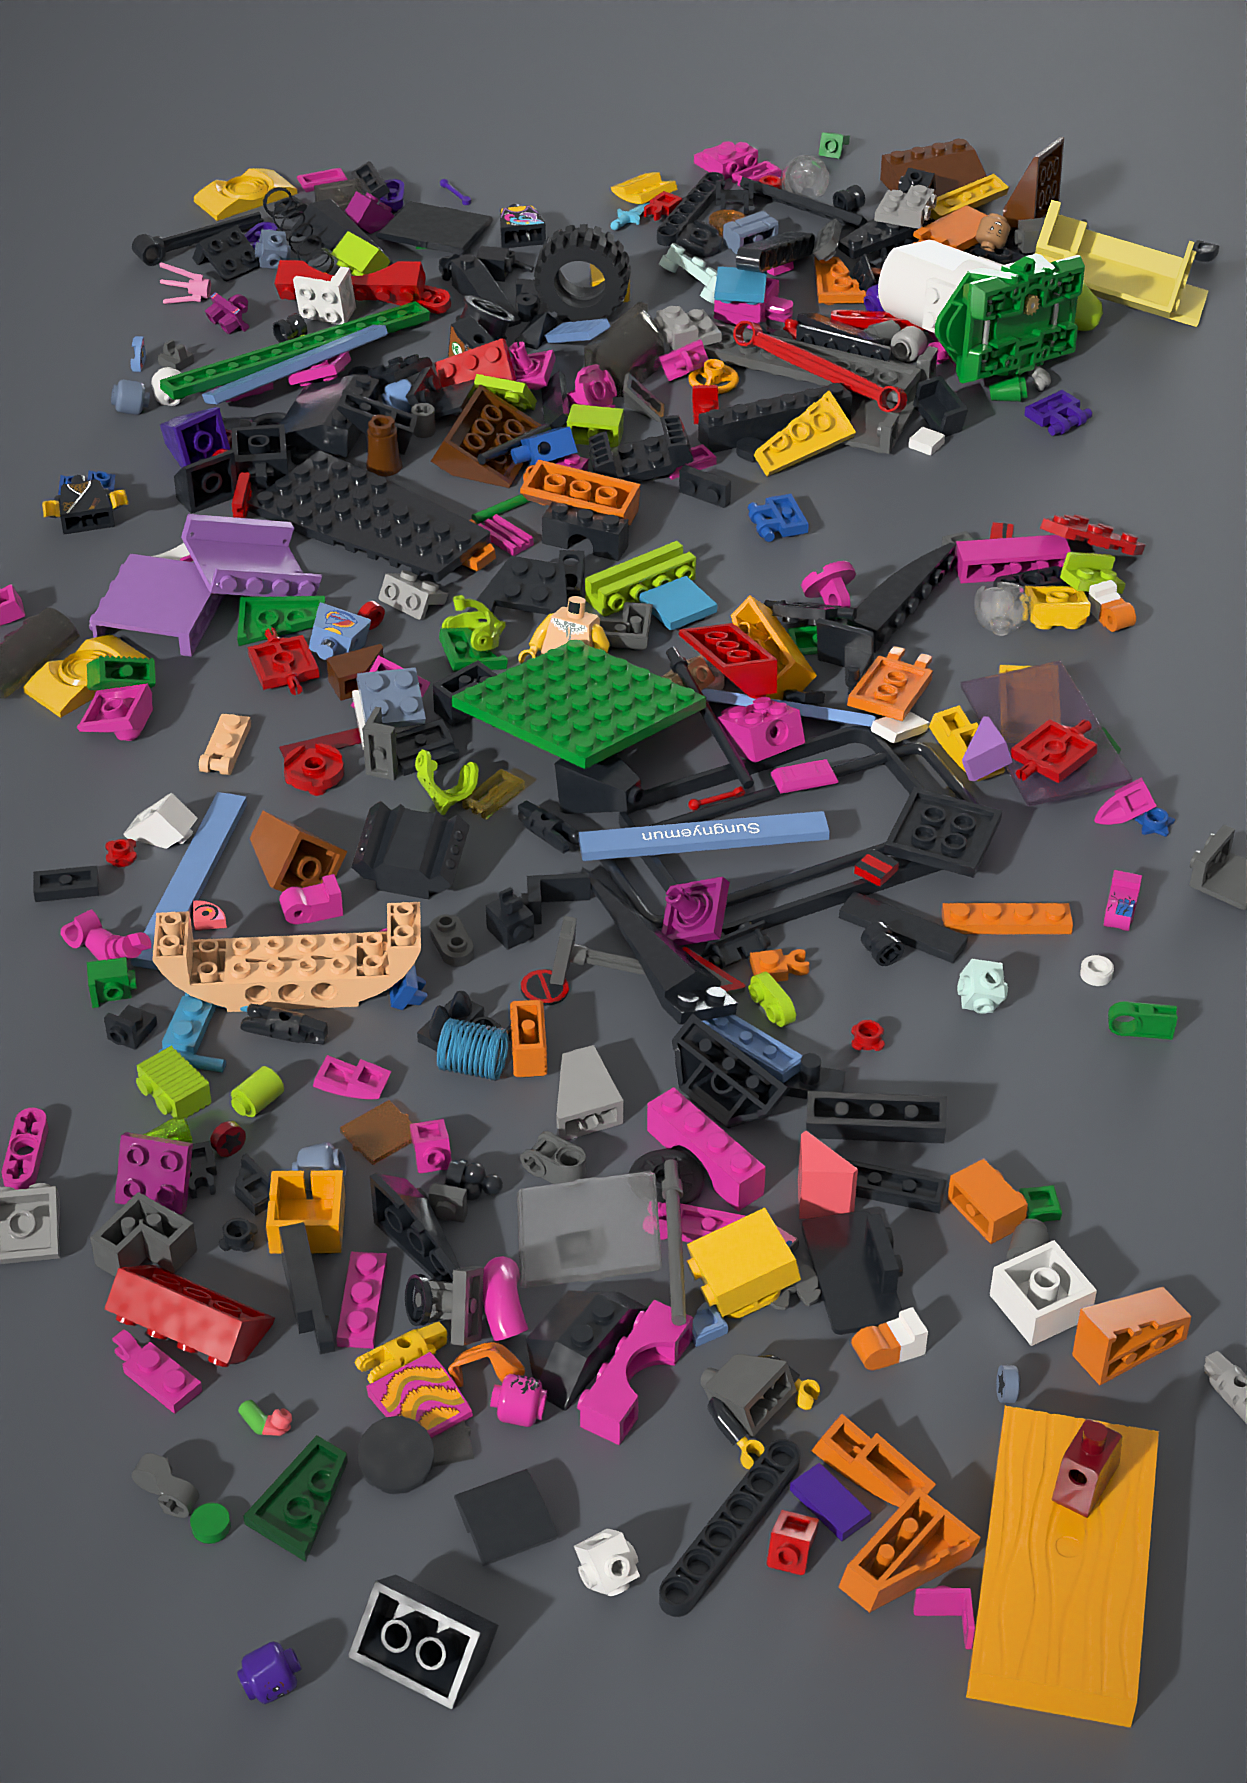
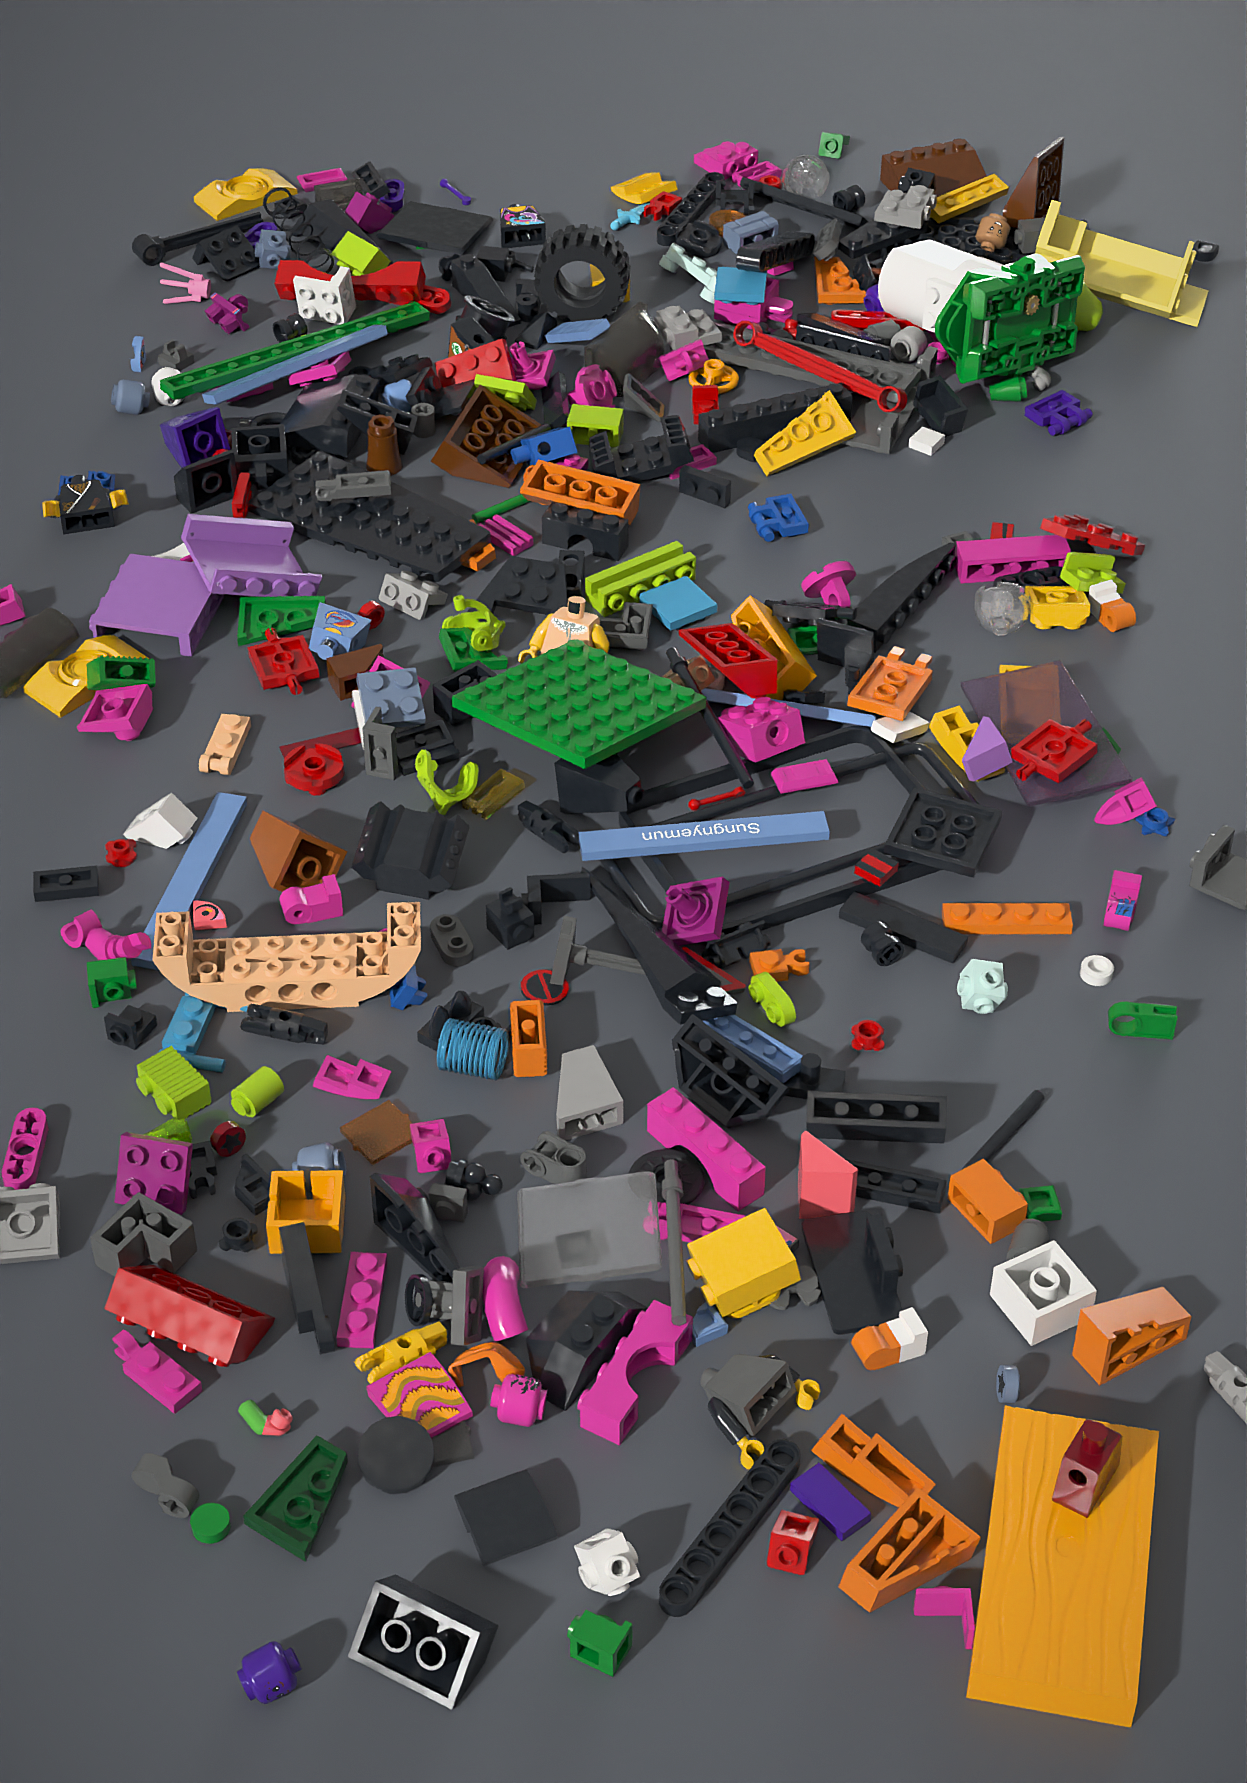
orange tile [913,205,988,251] -> none
none -> dark grey hinge [315,470,391,501]
none -> green brick [567,1610,632,1677]
none -> black bar [961,1090,1044,1170]

